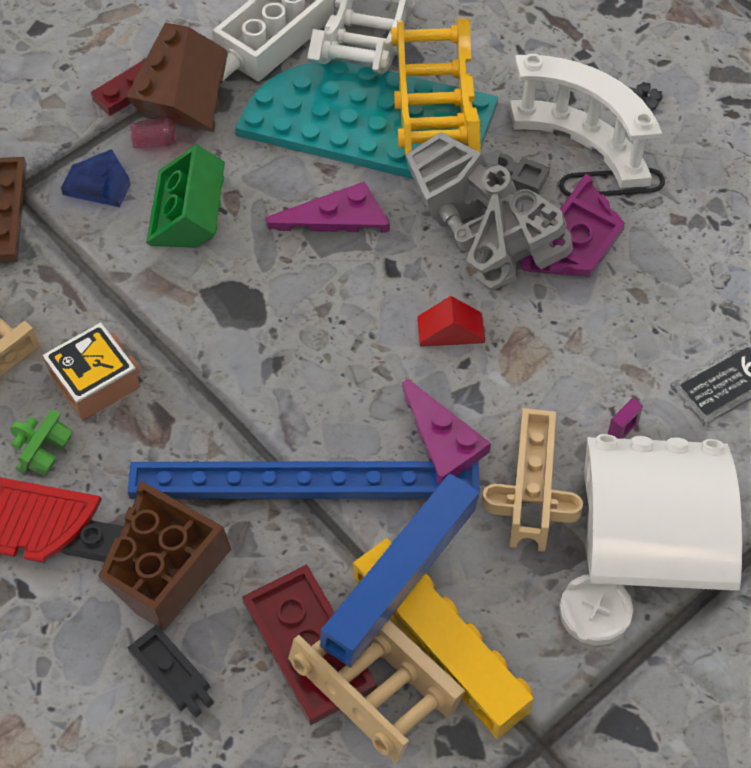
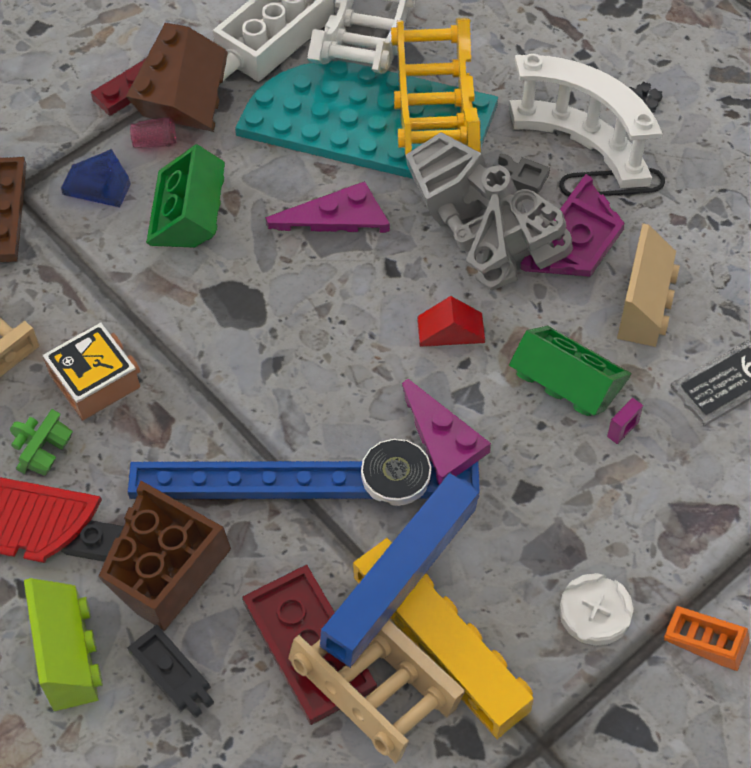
tan piece [482,408,583,552] -> none
white slope [584,434,742,591] -> none
none -> lime slope [24,578,103,712]
none -> black tile [361,439,431,506]
none -> green slope [509,325,632,416]
none -> tan slope [617,223,680,347]
none -> orange slope [664,606,749,671]

